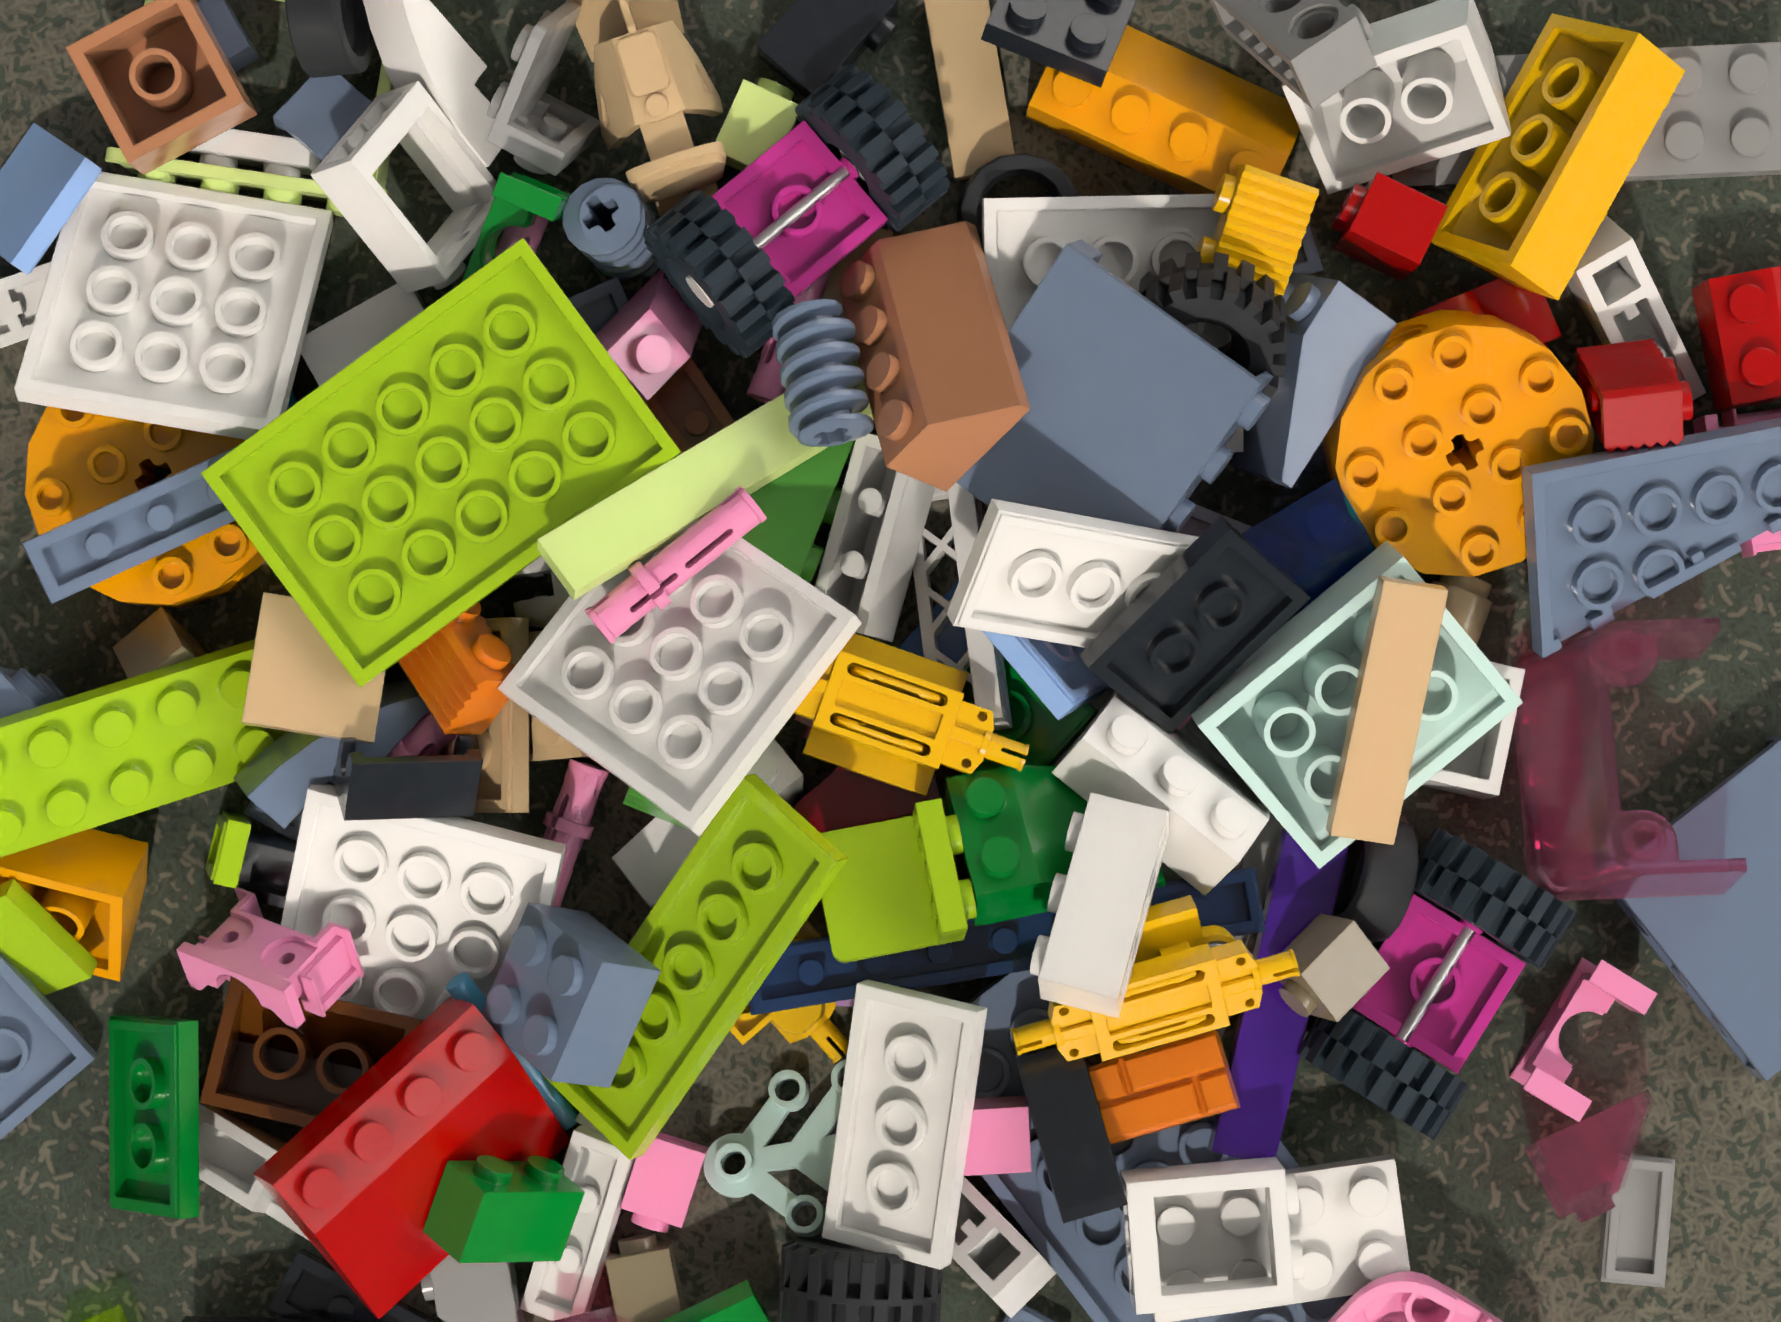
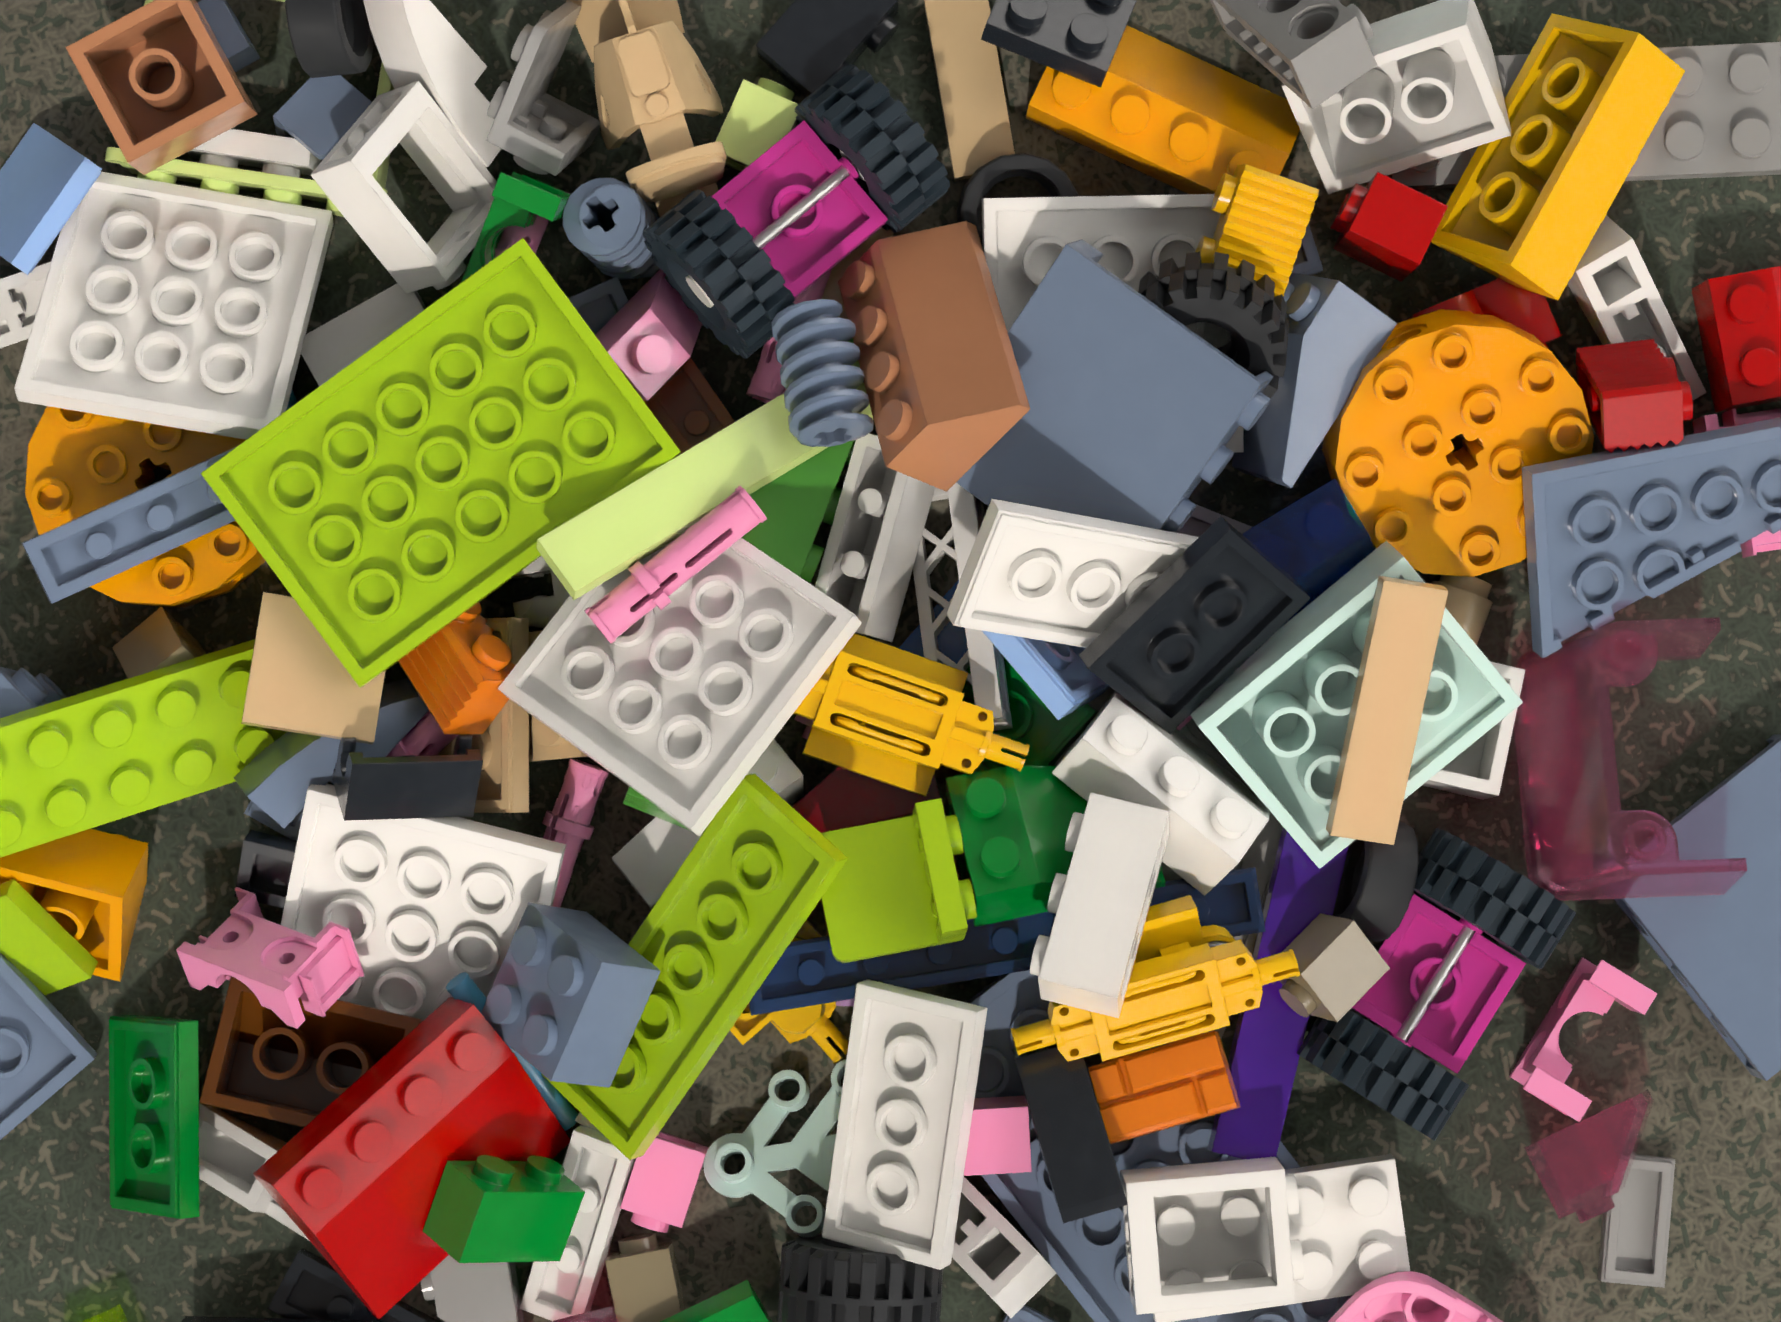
lime tile [205,810,251,889] -> none

